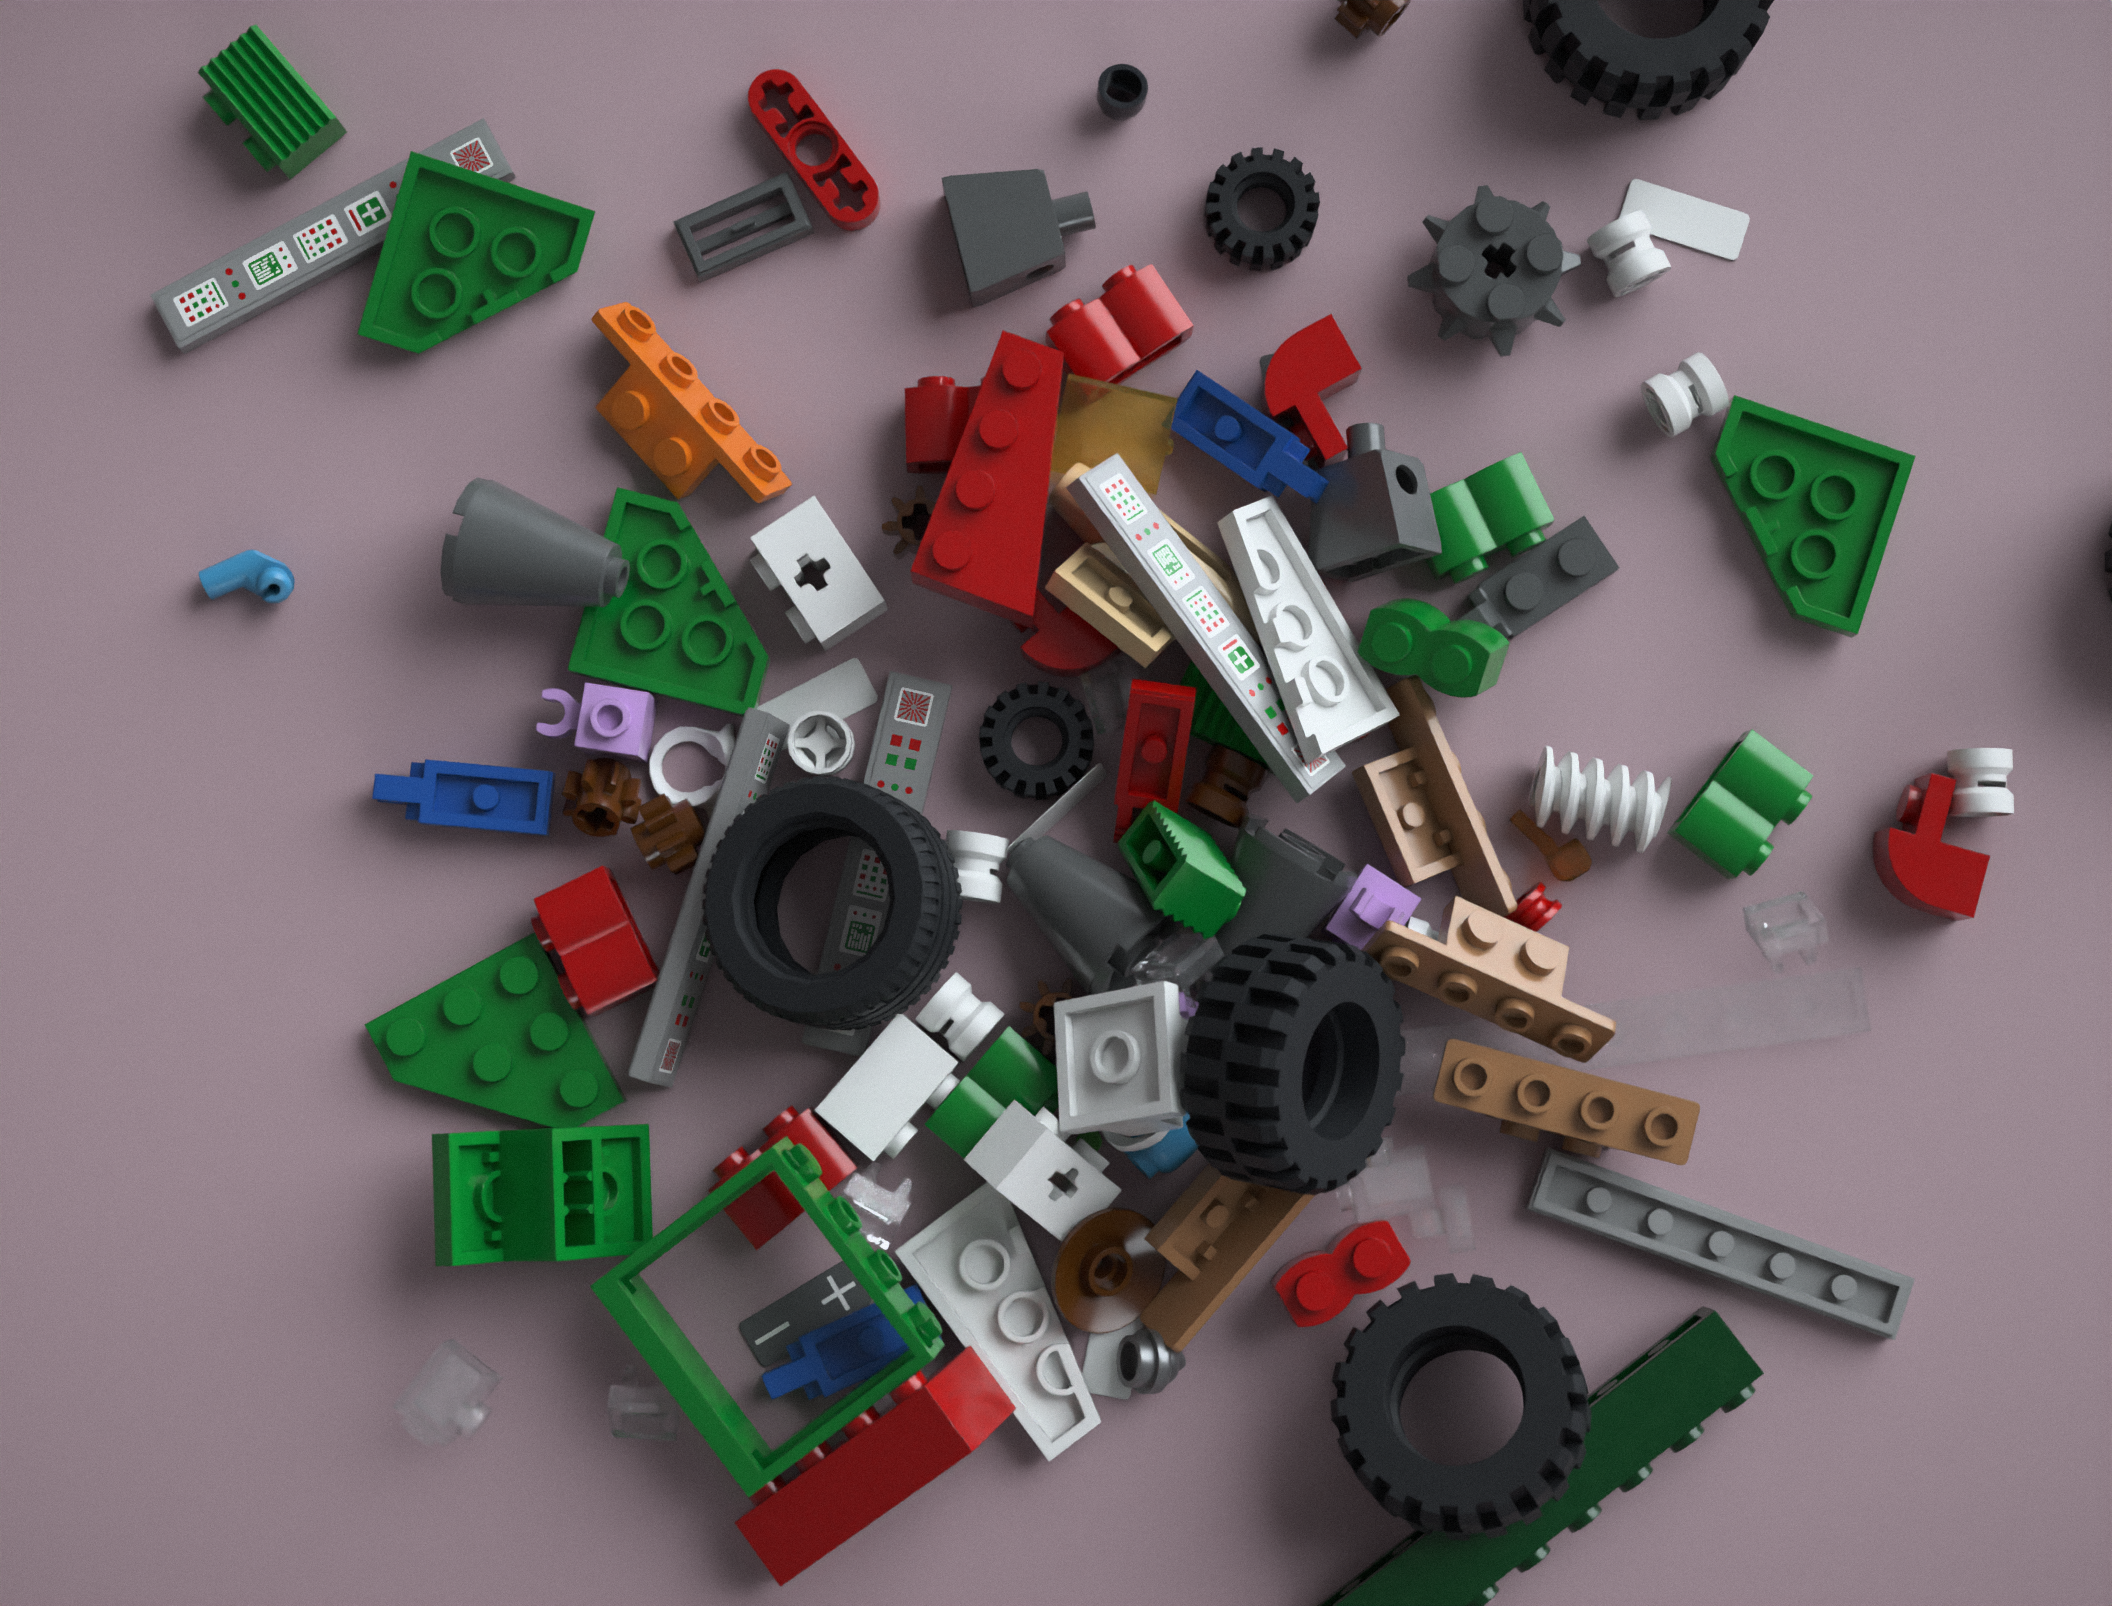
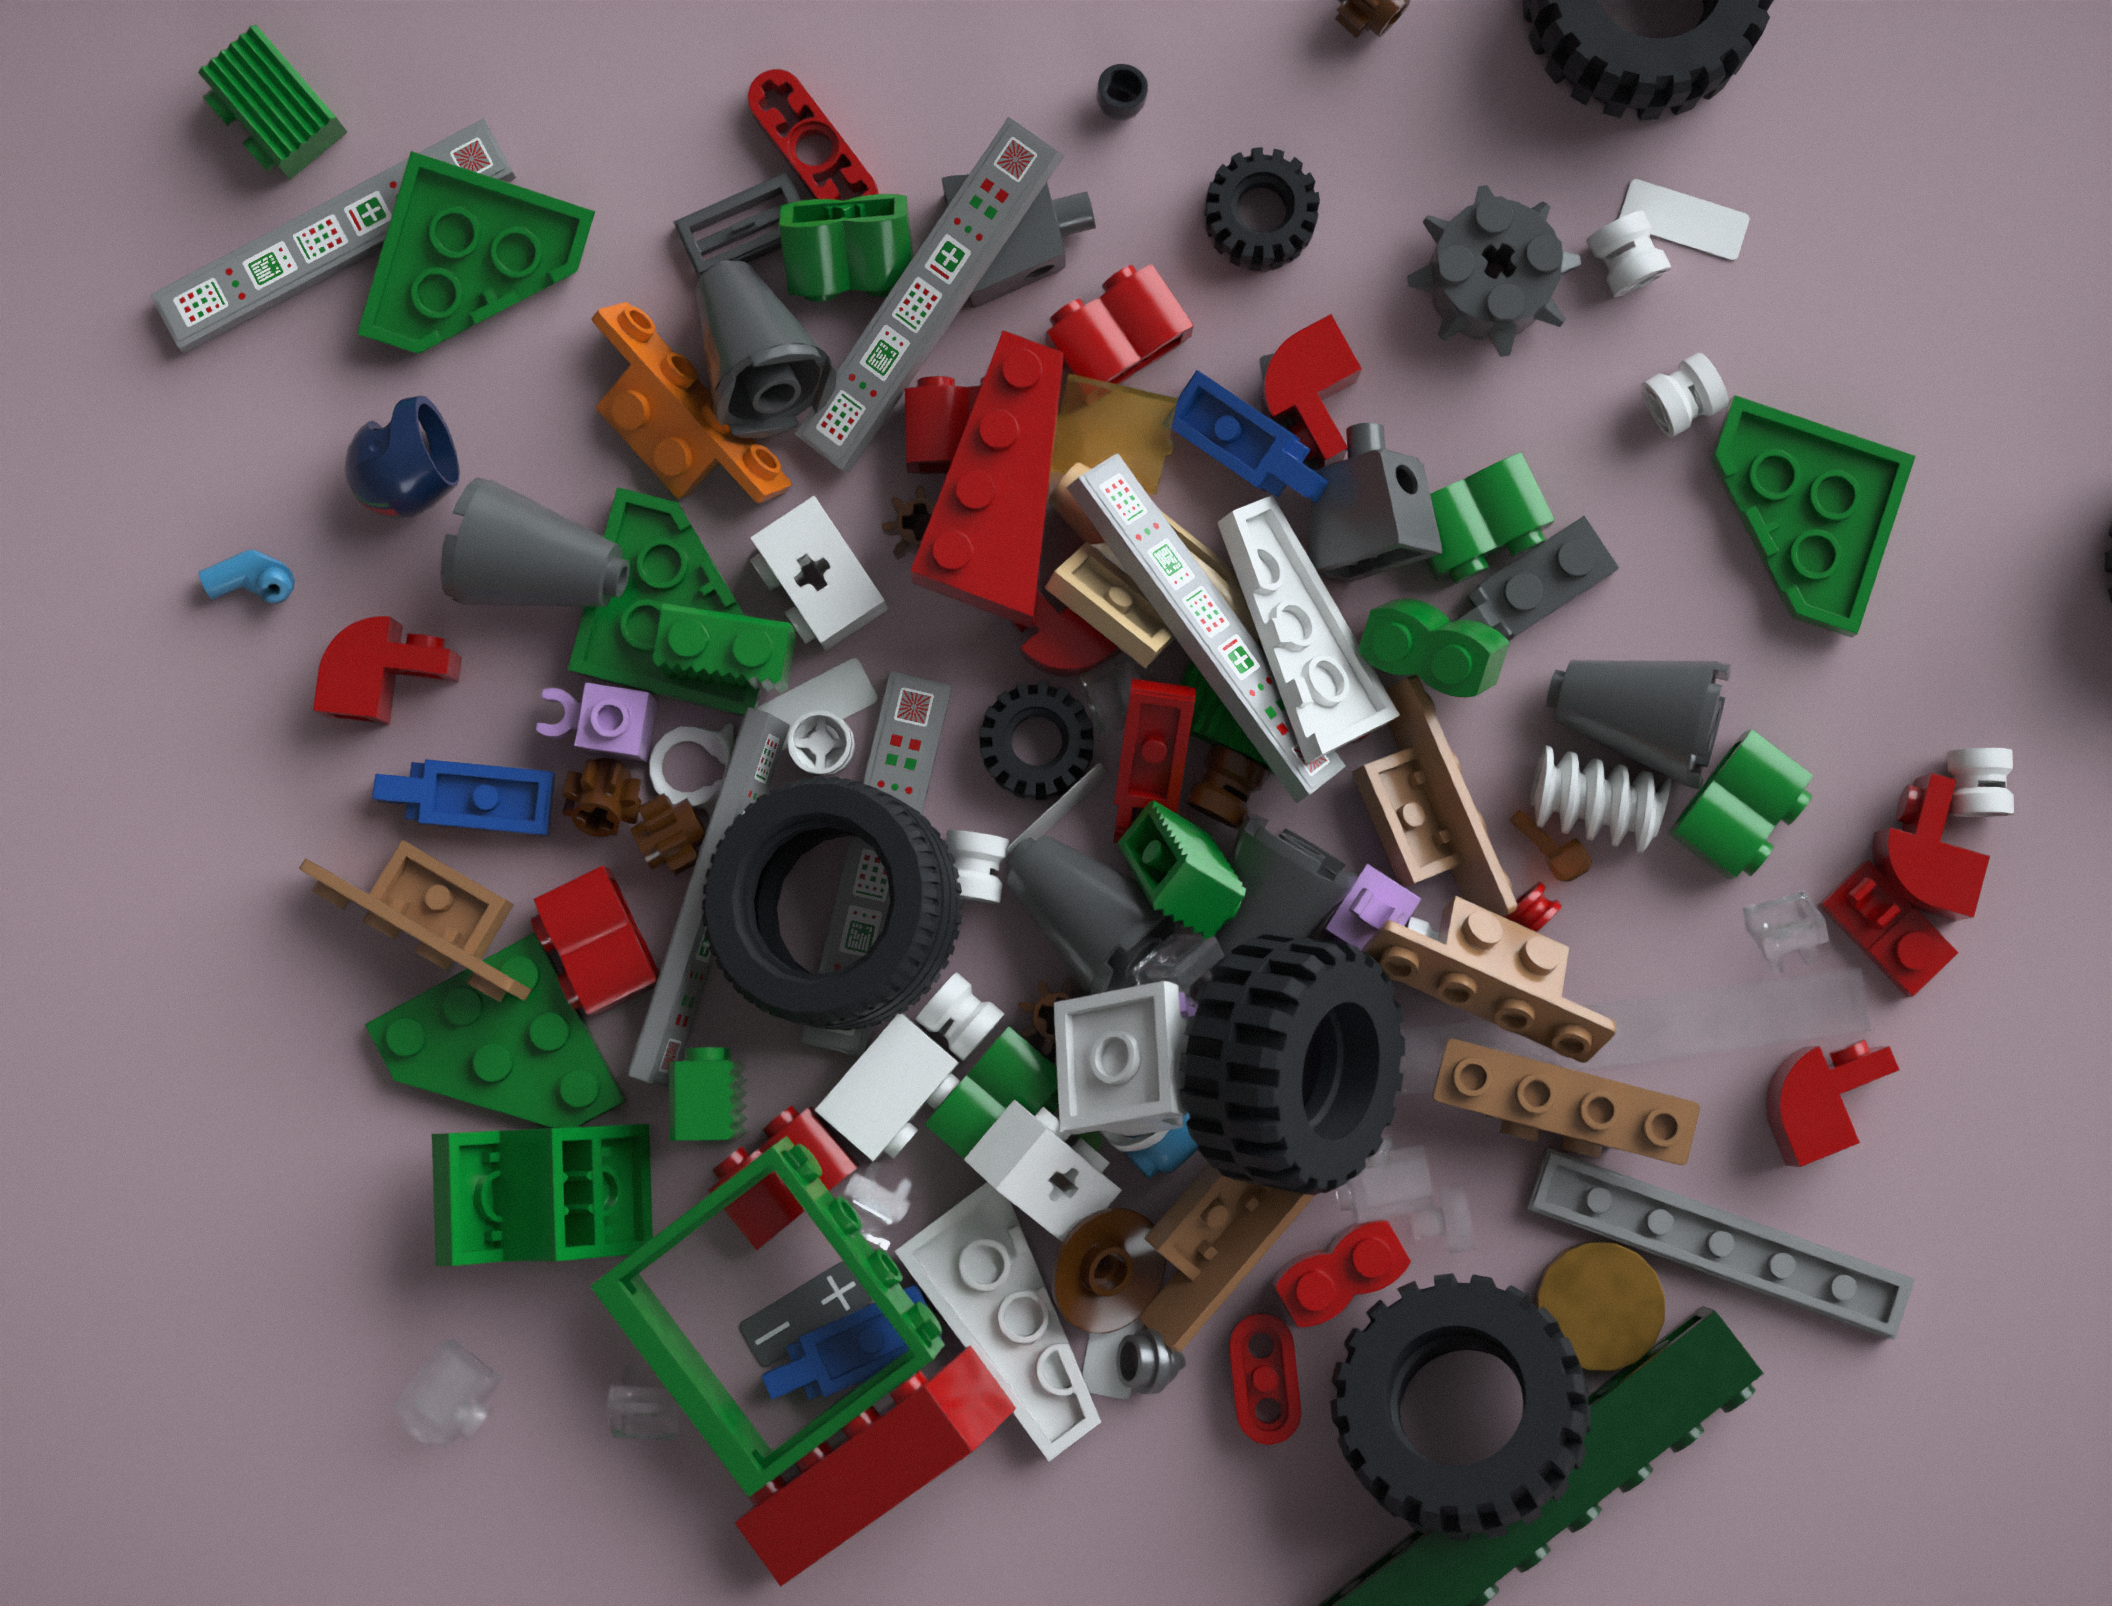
none -> medium nougat bracket [299,840,531,1002]
none -> red brick [313,616,462,725]
none -> dark blue helmet [345,395,460,519]
none -> green brick [652,603,797,695]
none -> green brick [669,1047,748,1141]
none -> dark grey cone [695,260,836,438]
none -> green brick [779,194,914,302]
none -> light grey tile [795,116,1064,472]
none -> red plate [1228,1312,1302,1445]
none -> pearl gold tile [1535,1241,1665,1371]
none -> dark grey cone [1546,660,1731,789]
none -> red brick [1766,1039,1900,1167]
none -> red plate [1818,860,1959,997]

